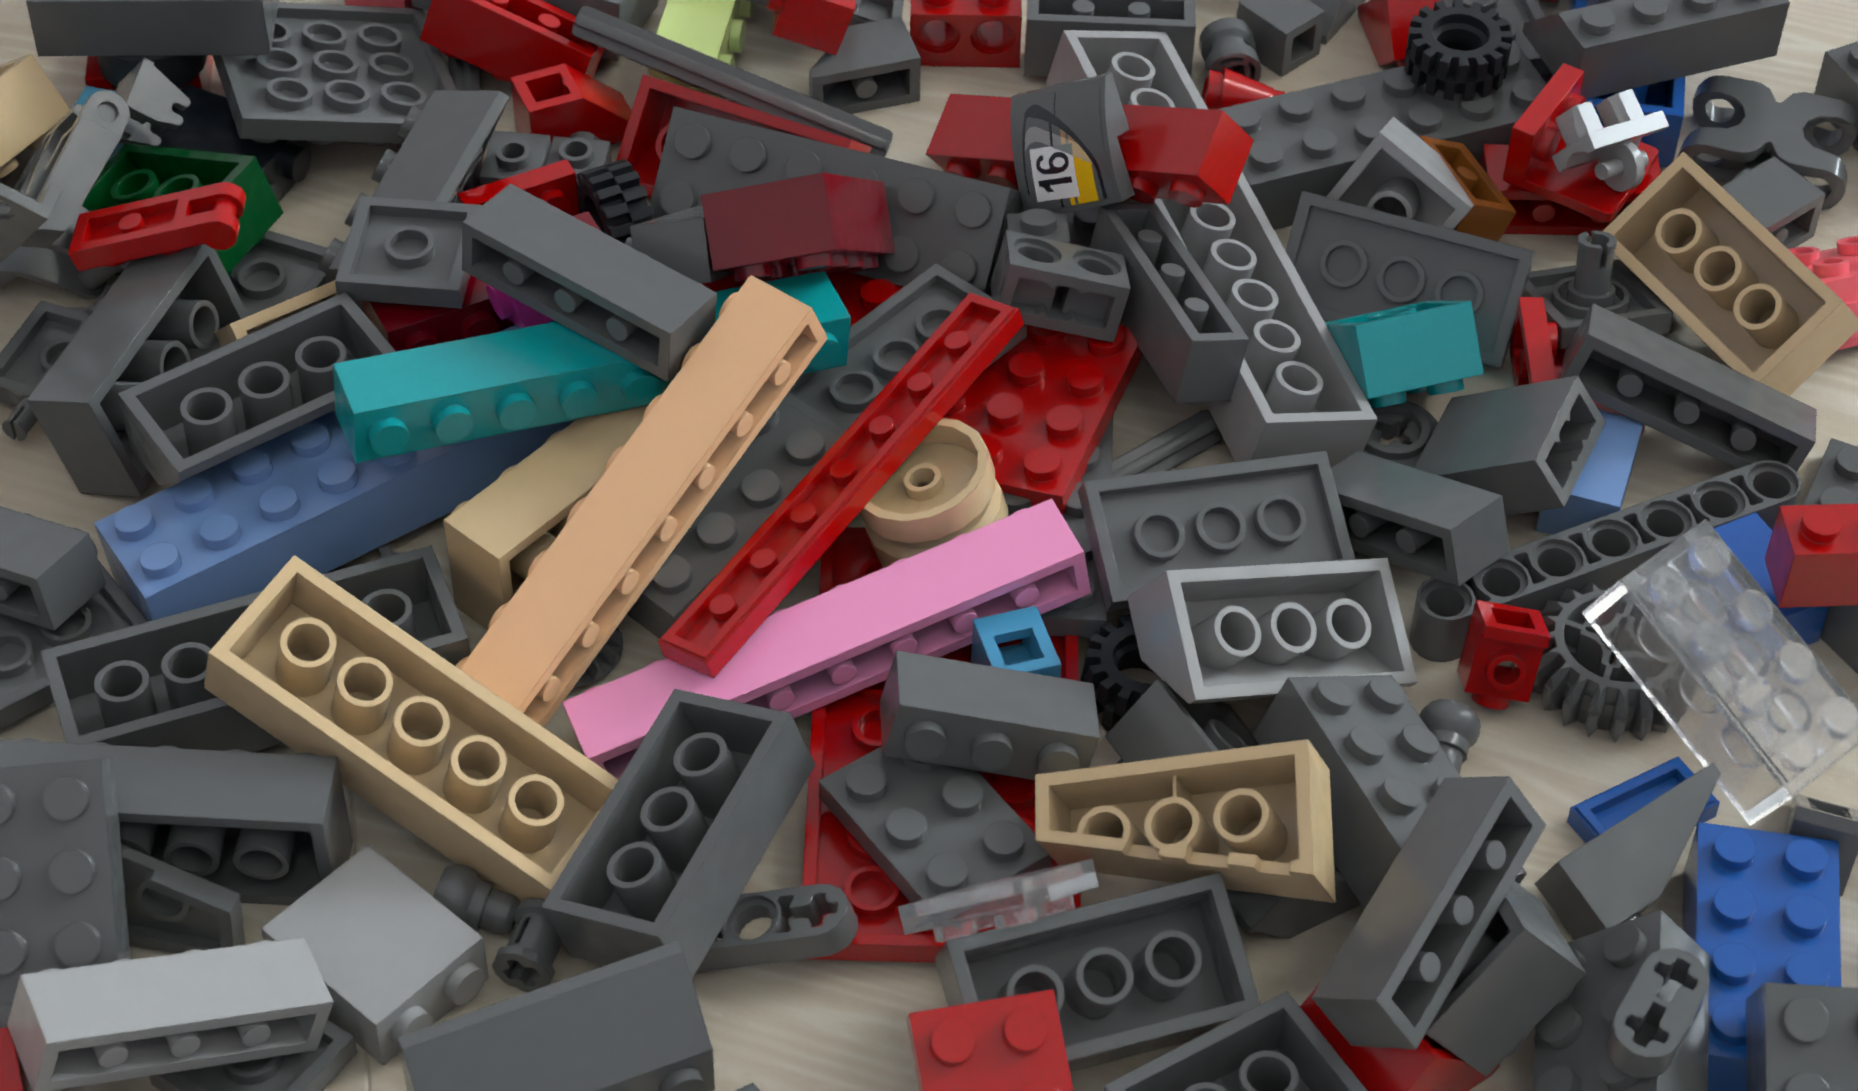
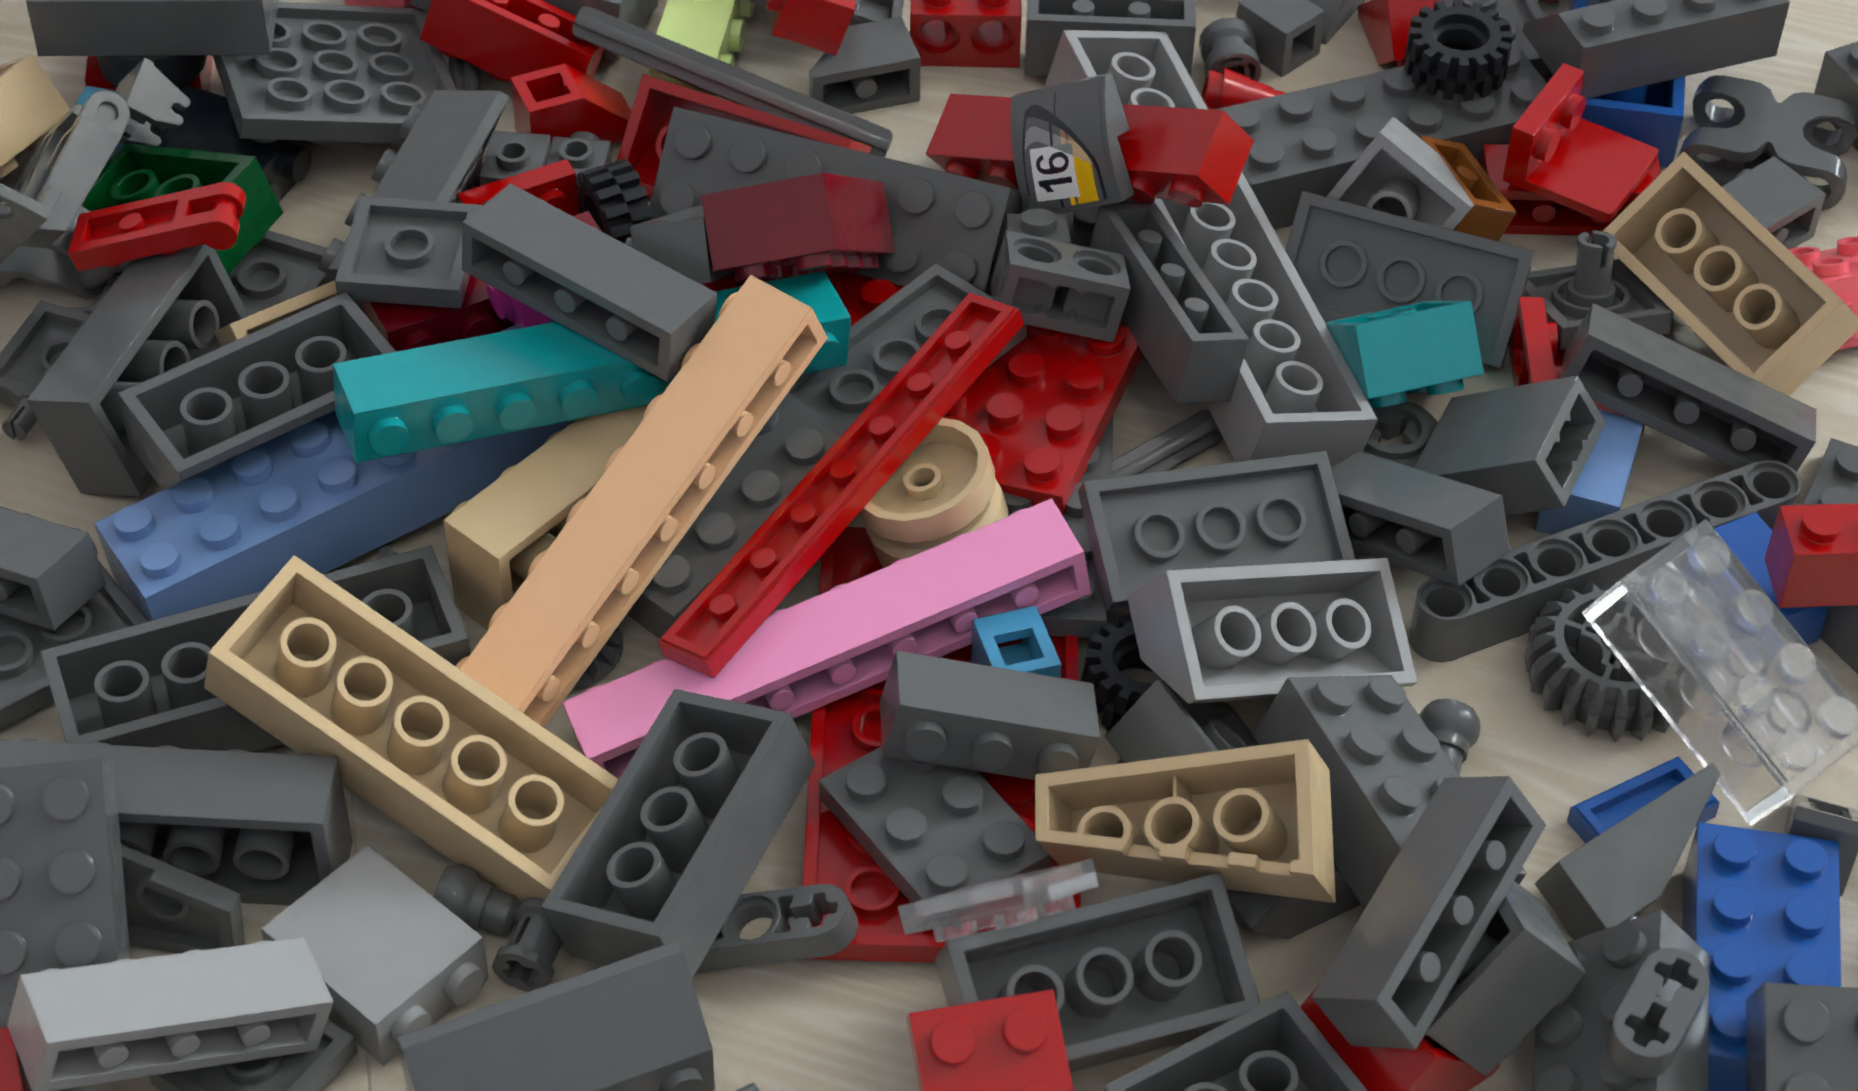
red brick [1457,600,1551,710] -> none
light grey hips [1552,89,1669,192] -> none

